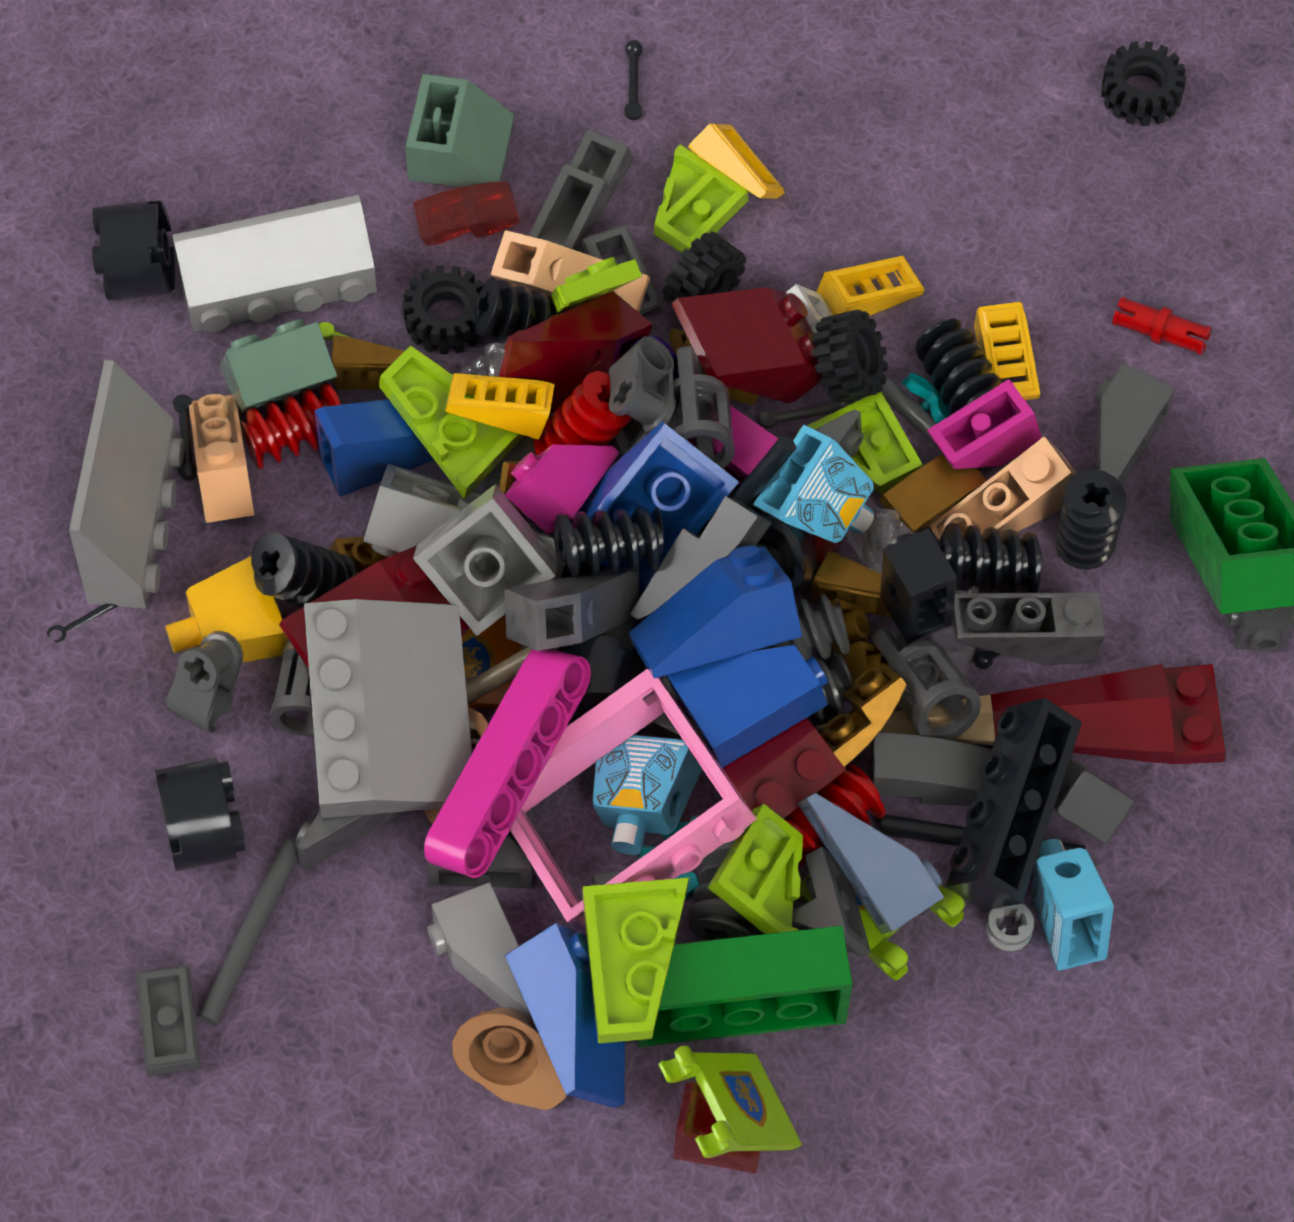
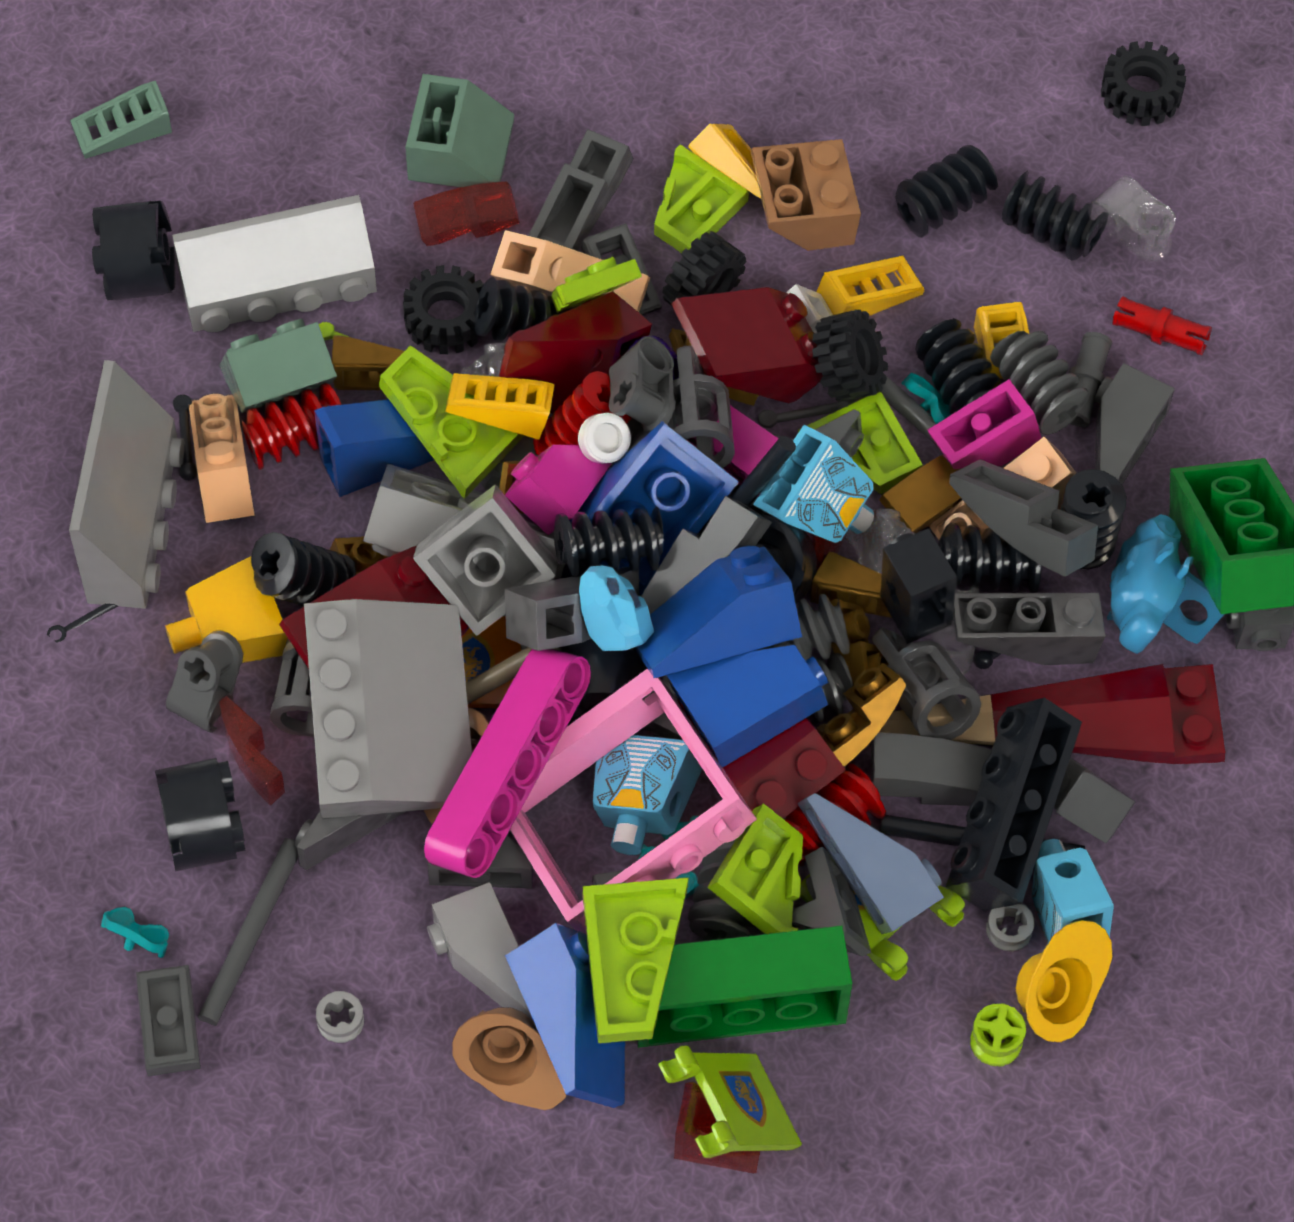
black hinge [624,40,643,120] -> none
none -> sand green slope [70,81,172,159]
none -> teal piece [101,907,169,958]
none -> clear red slope [219,696,285,806]
none -> light grey bush [316,991,364,1043]
none -> white tile [578,413,631,464]
none -> medium azure rock [579,565,654,651]
none -> medium nougat slope [751,139,861,251]
none -> black piece [895,145,998,238]
none -> dark grey slope [949,459,1098,577]
none -> lime wheel [970,1004,1026,1066]
none -> dark grey piece [990,331,1089,436]
none -> black piece [1002,171,1109,261]
none -> yellow piece [1015,920,1112,1042]
none -> dark grey pin [1068,332,1112,428]
none -> clear piece [1090,176,1176,262]
none -> dark azure piece [1107,514,1224,654]

